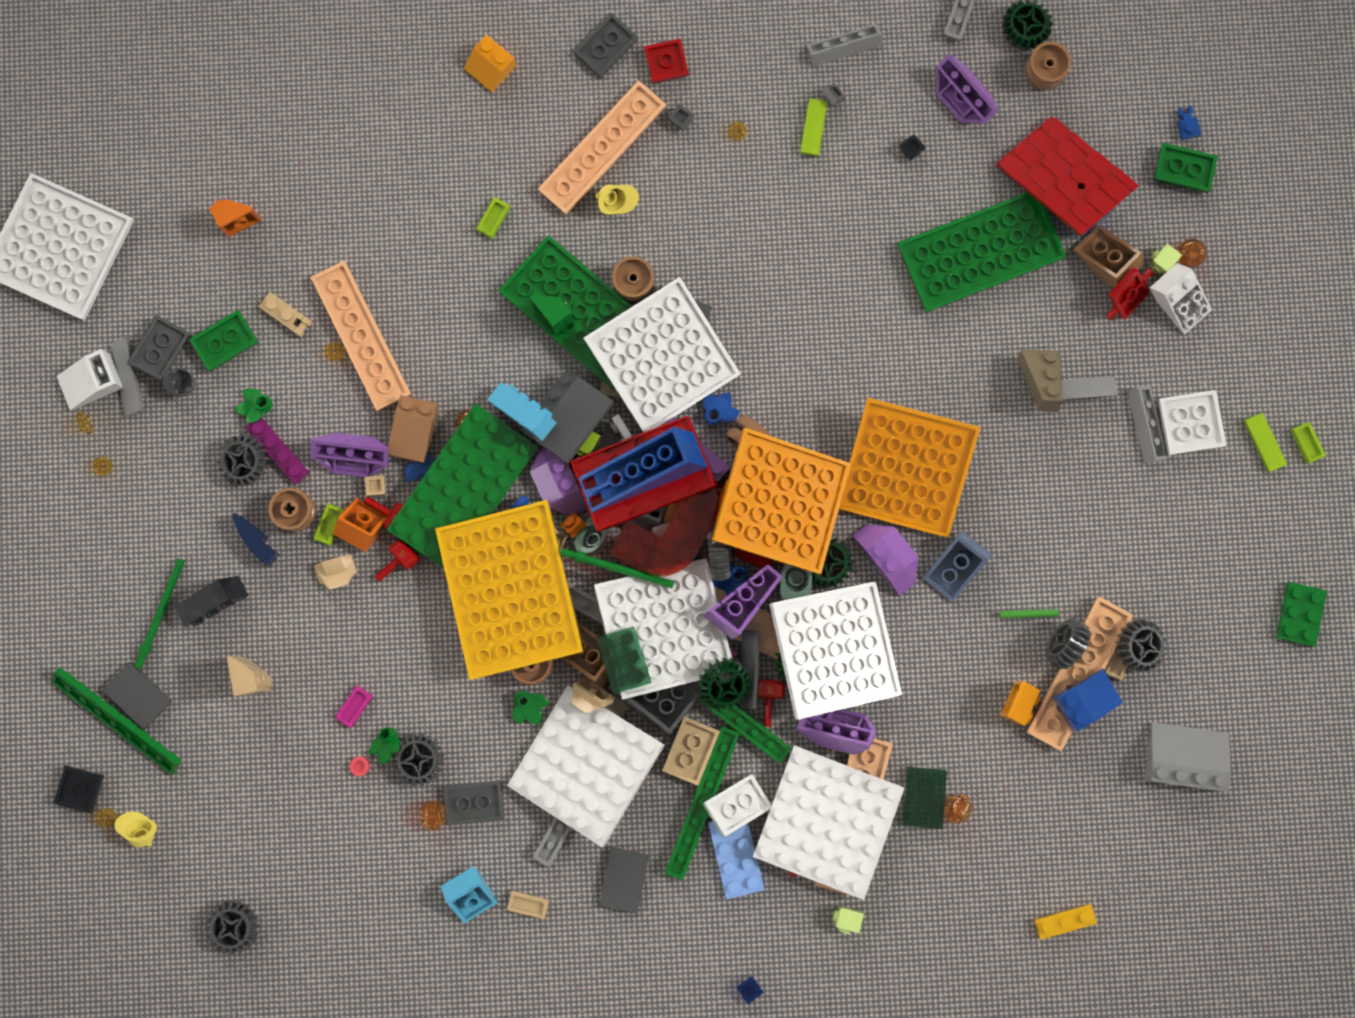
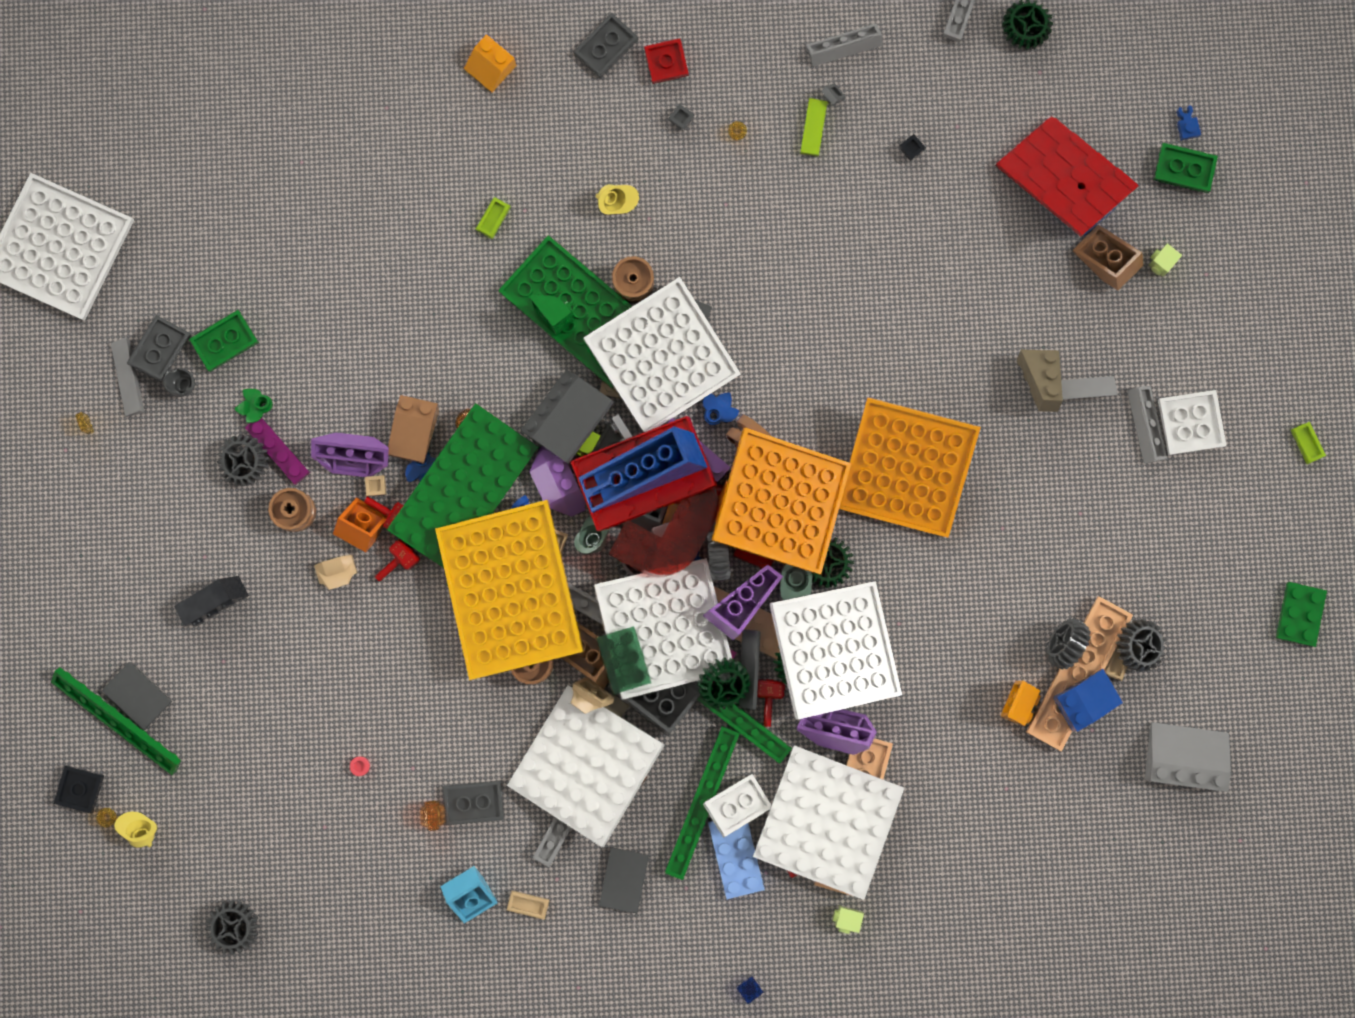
white slope [57,349,123,411] -> none
clear yellow plate [93,456,113,476] -> none
green bar [134,558,185,669] -> none
orange slope [209,199,262,237] -> none
tan slope [227,656,273,696] -> none
dark blue slope [232,513,280,566] -> none
tan plate [259,292,313,338] -> none
light nougat plate [311,260,412,412] -> none
lime tile [313,503,345,546] -> none
clear yellow plate [324,342,344,361] -> none
dark pink tile [335,685,373,728] -> none
green plate [368,727,400,765] -> none
dark grey gear [392,733,444,786] -> none
medium azure brick [487,382,557,441] -> none
green plate [512,690,549,724] -> none
light nougat plate [538,80,666,215] -> none
orange plate [560,513,587,538] -> none
green bar [560,548,675,589] -> none
tan plate [662,717,720,785] -> none
blue plate [712,561,748,596] -> none
medium lavender wedge [852,524,919,596] -> none
green plate [897,193,1066,313] -> none
clear green plate [903,766,947,829] -> none
sand blue slope [923,530,992,602] -> none
medium lavender wedge [936,54,999,124] -> none
clear orange head [944,794,973,824] -> none
bright green bar [999,609,1059,619] -> none
medium nougat wheel [1025,42,1071,90] -> none
yellow plate [1034,903,1097,940] -> none
red plate [1105,267,1154,321] -> none
white slope [1150,263,1212,335] -> none
clear orange hair [1177,238,1207,268] -> none
lime tile [1244,413,1287,473] -> none

